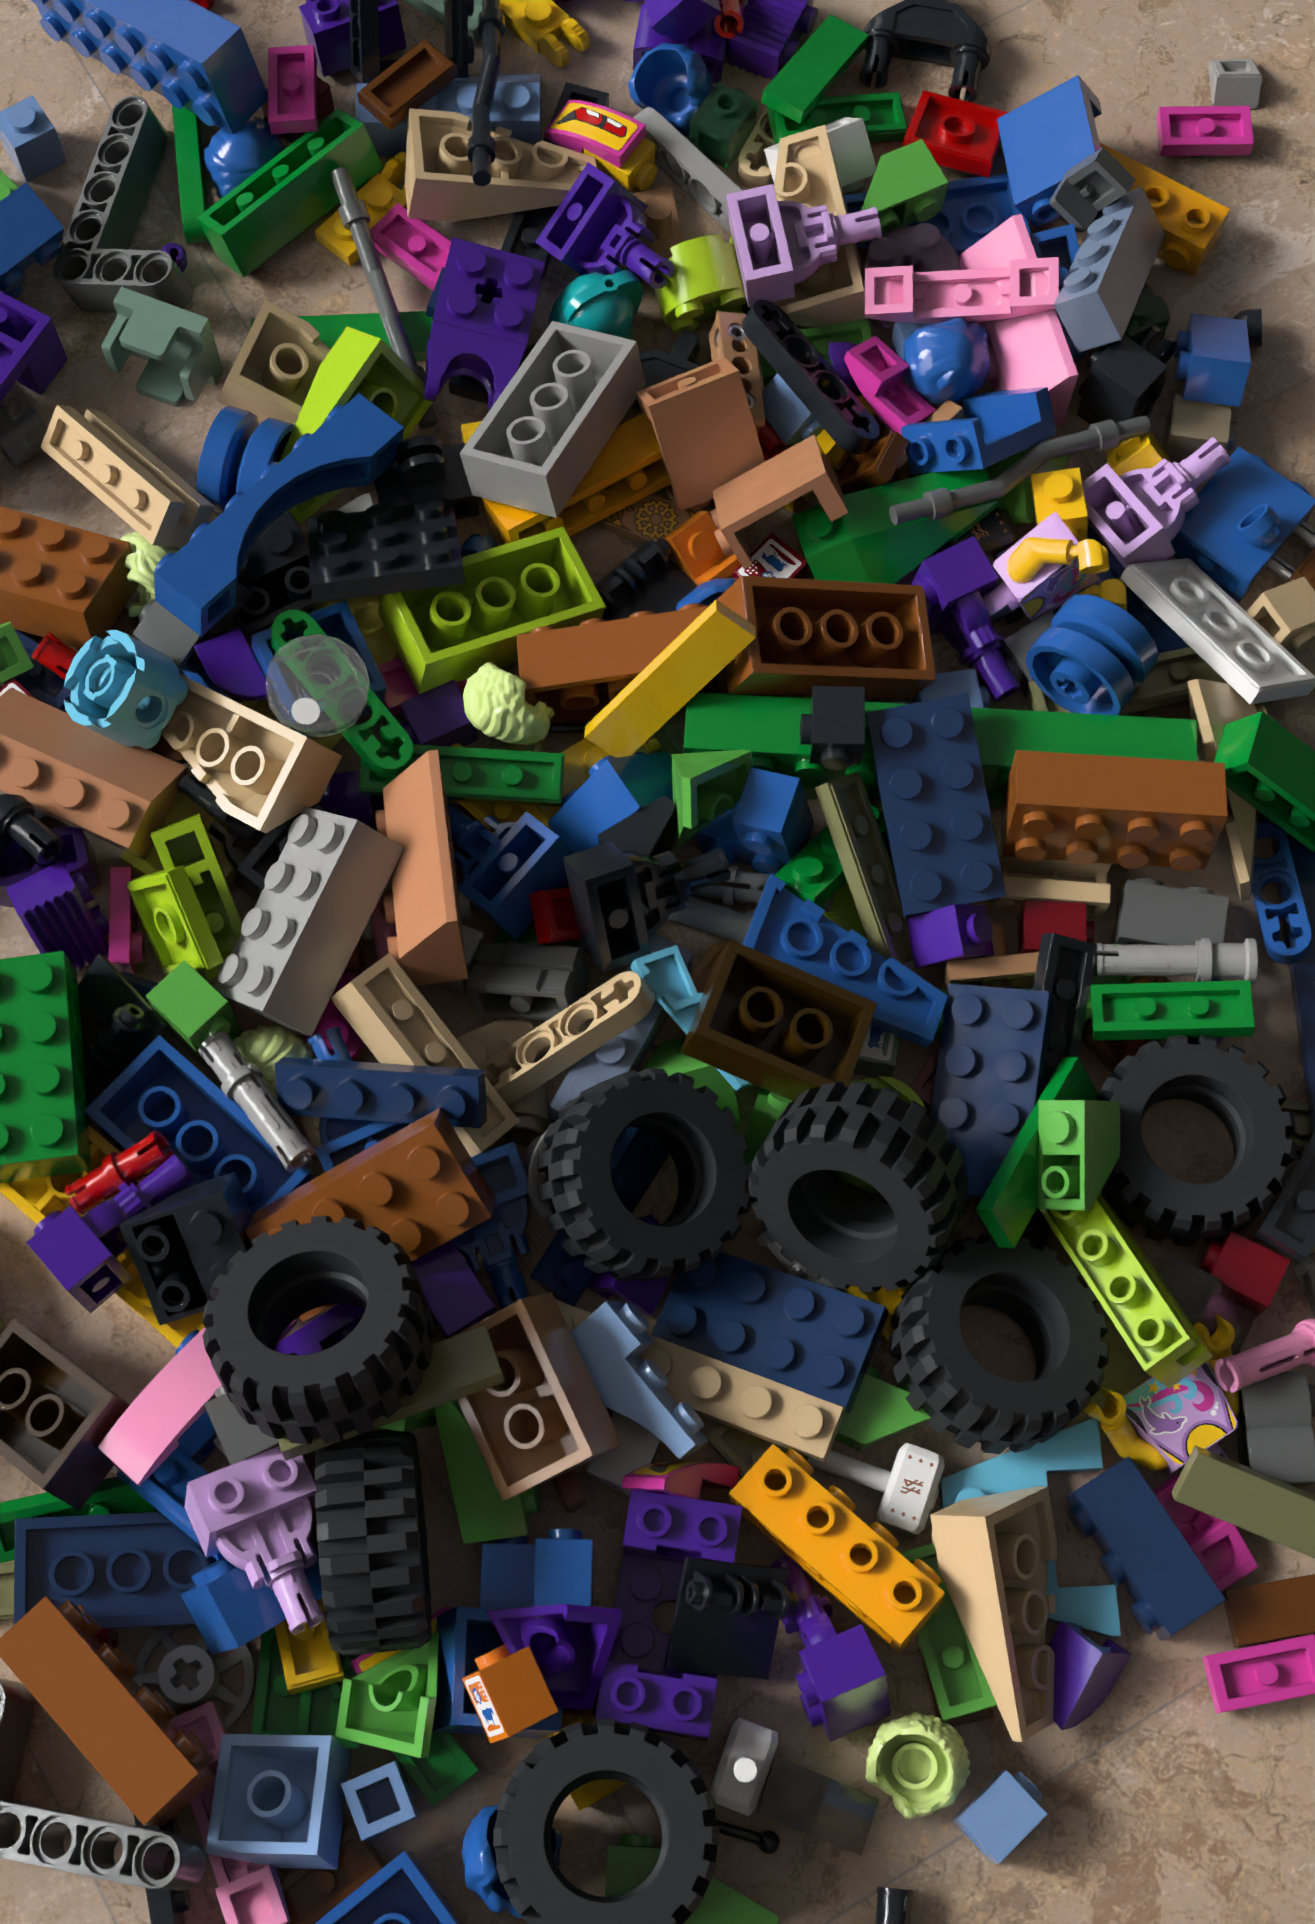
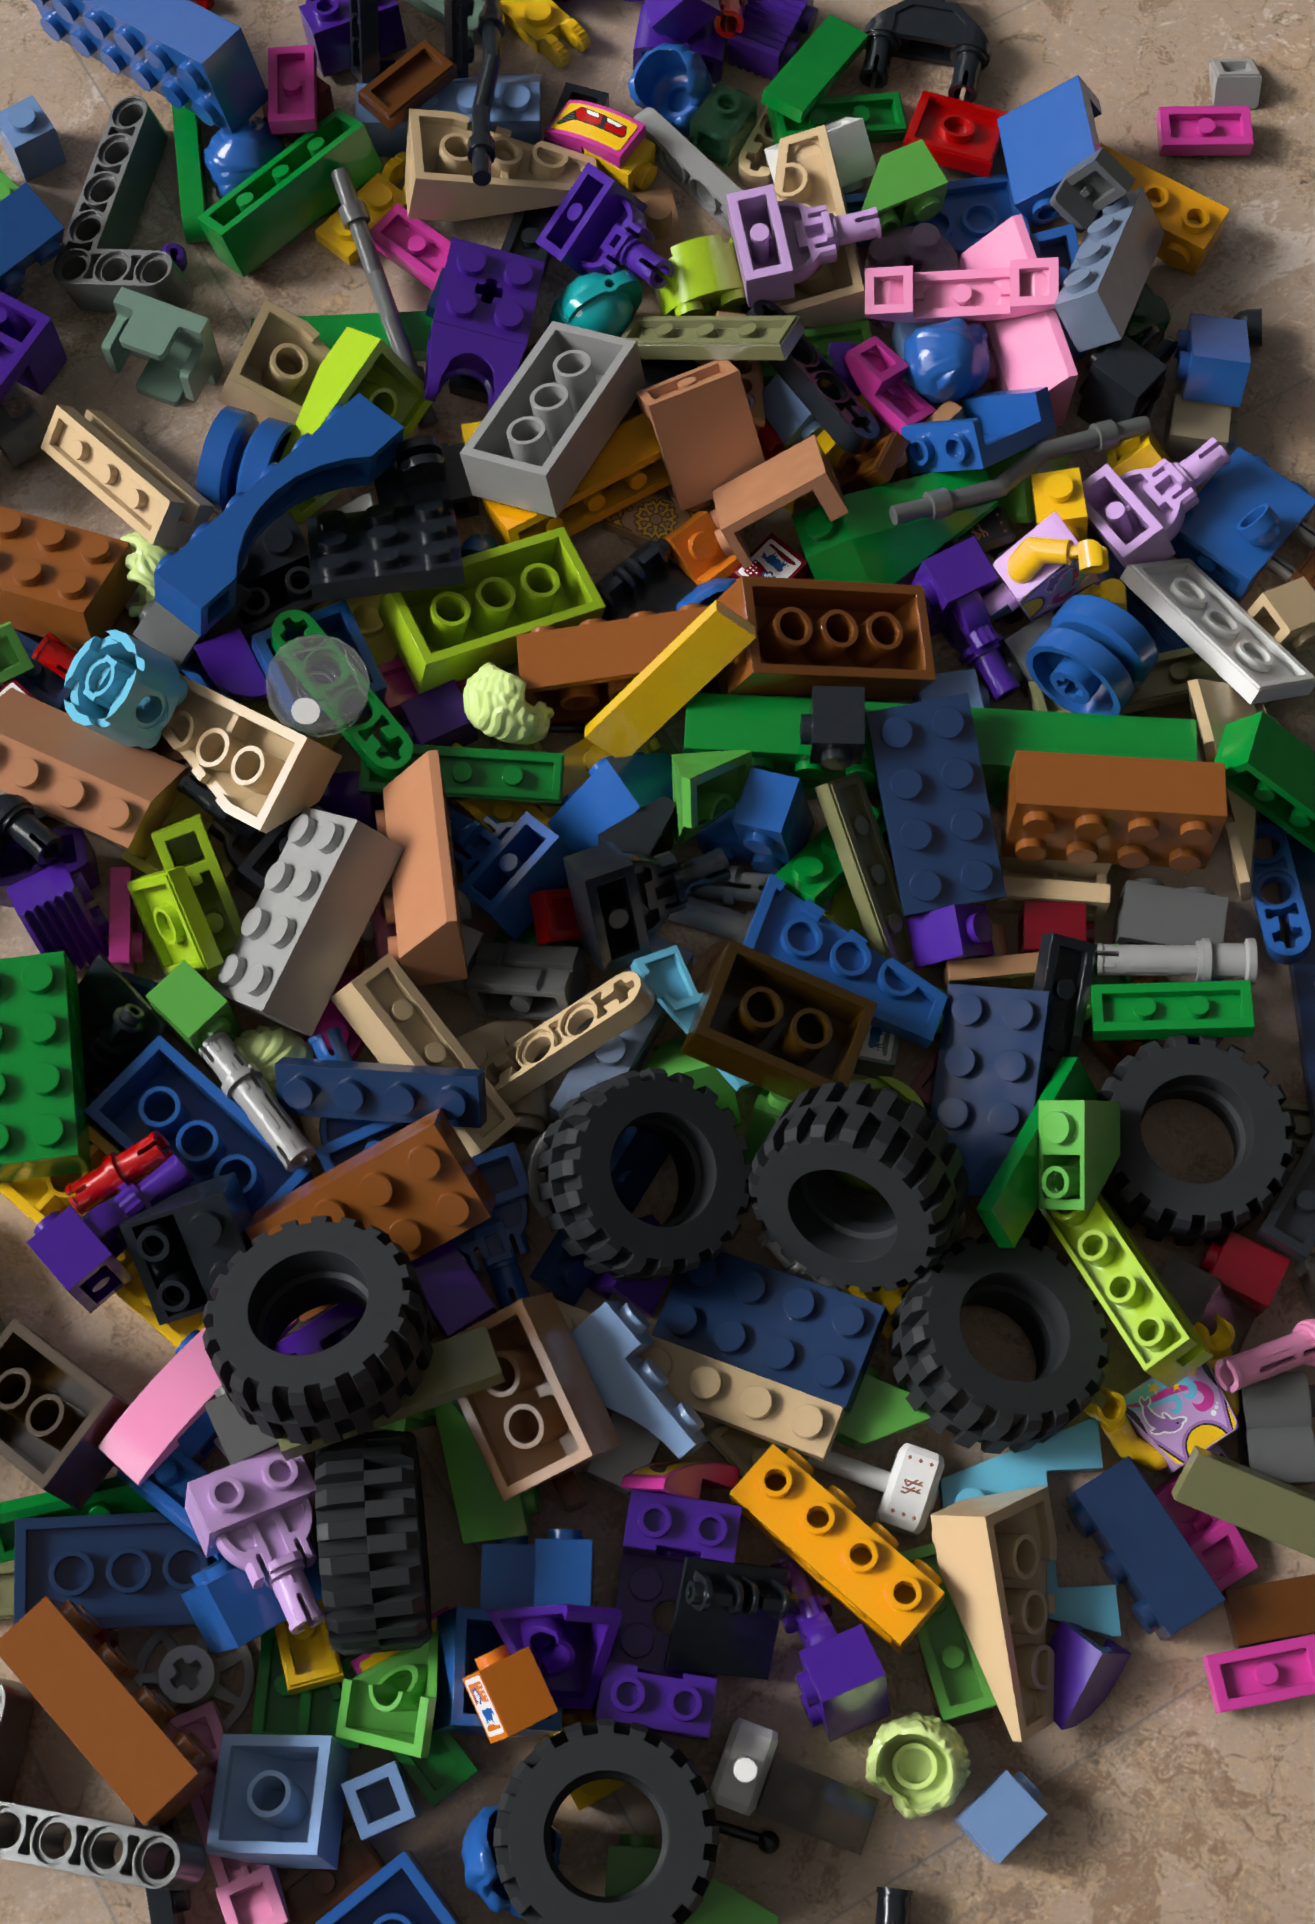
none -> olive tile [621,315,805,360]

